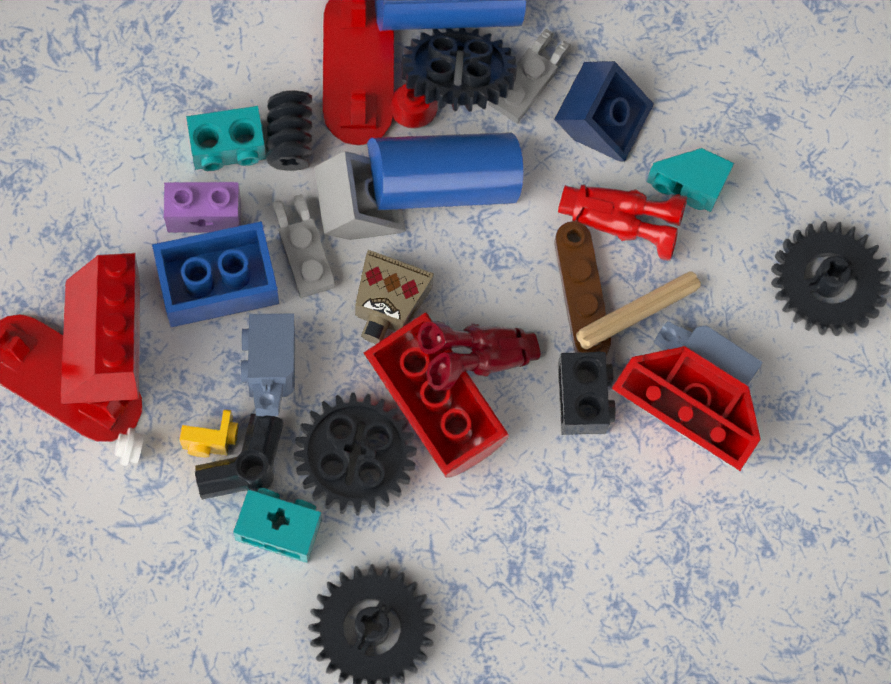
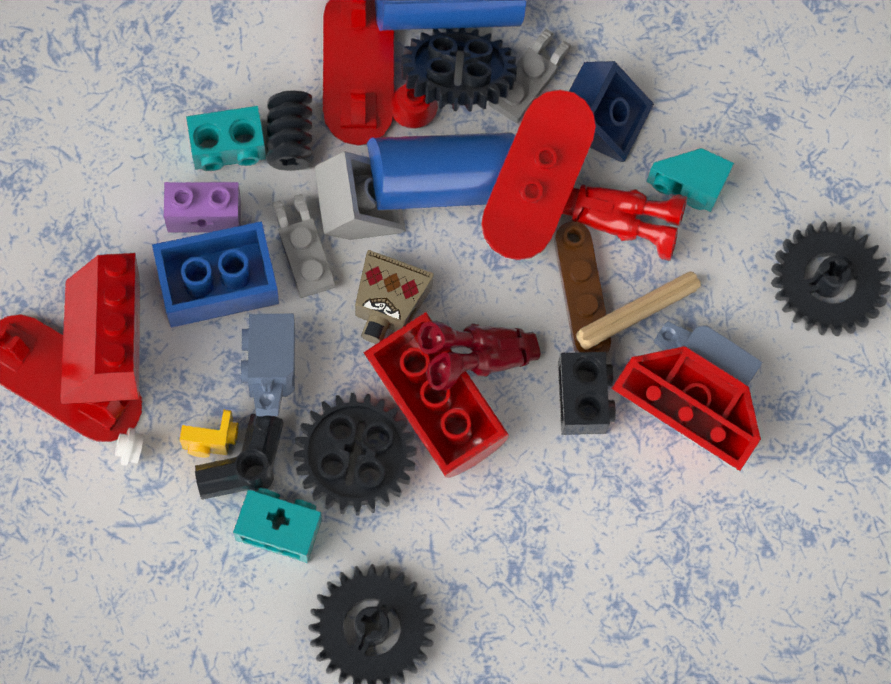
none -> red piece [481,89,596,260]

